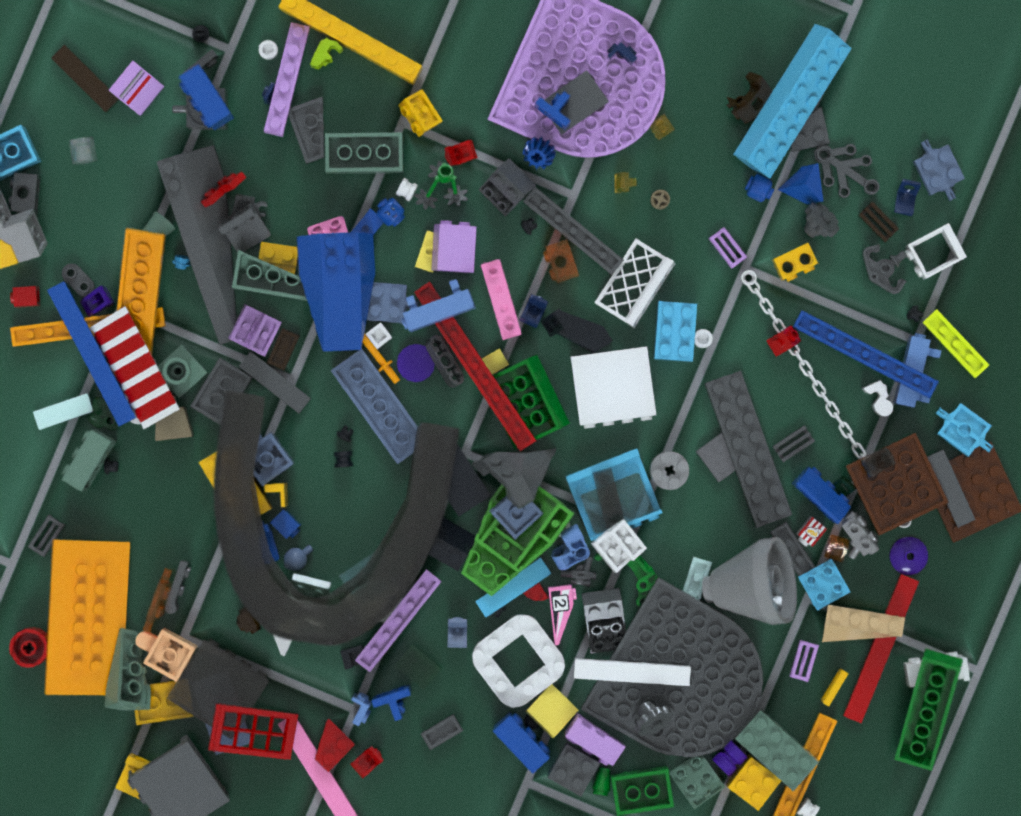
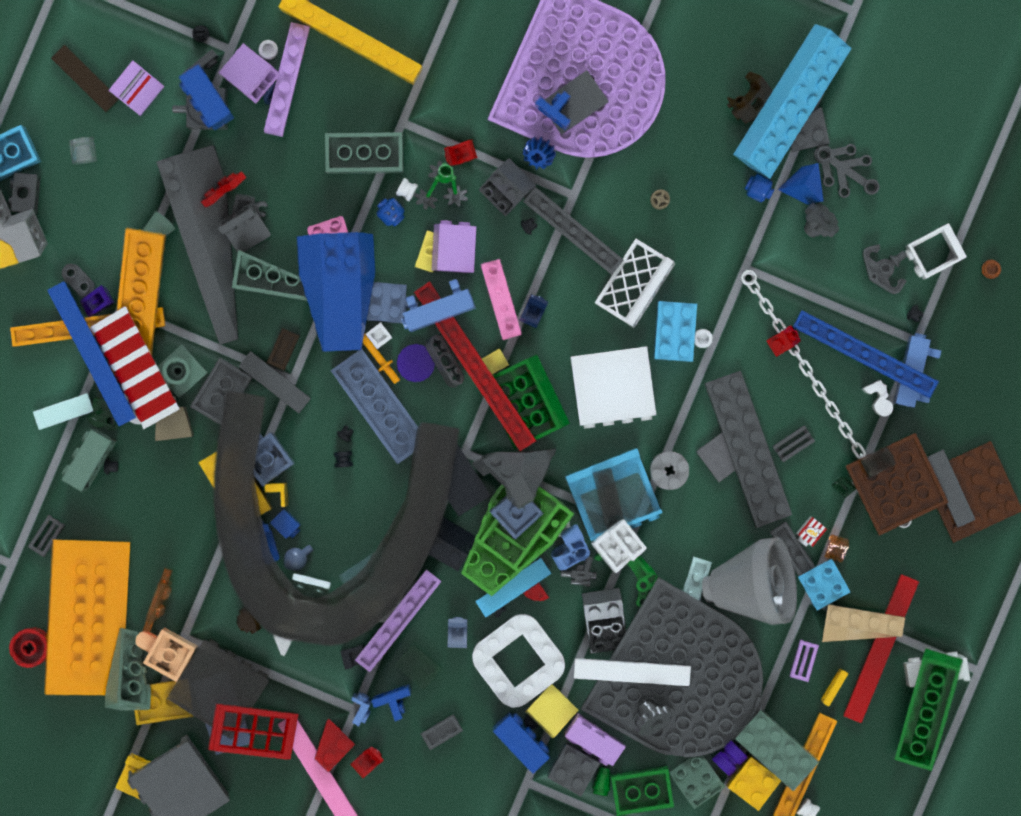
red brick [10,286,40,308] -> none
dark grey plate [165,560,192,614] -> none
dark azure plate [172,255,191,270] -> none
lavender slope [228,304,282,357] -> none
yellow plate [258,242,298,275] -> none
dark grey wing [289,96,325,164] -> none
lime hand [310,37,343,70] -> none
blue plate [351,208,383,236] -> none
yellow bracket [399,89,443,137] -> none
black piece [540,308,613,353] -> none
clear orange brick [543,239,579,284] -> none
slope [548,584,577,645] -> none
dark blue bracket [607,42,637,66] -> none
clear yellow tile [614,172,637,193] -> none
clear yellow tile [650,114,675,141] -> none
lavender tile [709,227,747,269] -> none
yellow brick [772,243,818,282] -> none
blue slope [792,467,851,524] -> none
light grey brick [841,511,879,559] -> none
dark brown tile [858,201,899,243] -> none
dark purple dish [890,537,928,575] -> none
dark blue bracket [894,179,921,216] -> none
sand blue plate [913,139,965,201] -> none
neon yellow plate [922,309,989,378] -> none
medium azure plate [936,403,993,457] -> none
none -> lavender brick [219,44,280,104]
none -> dark orange plate [981,260,1001,279]

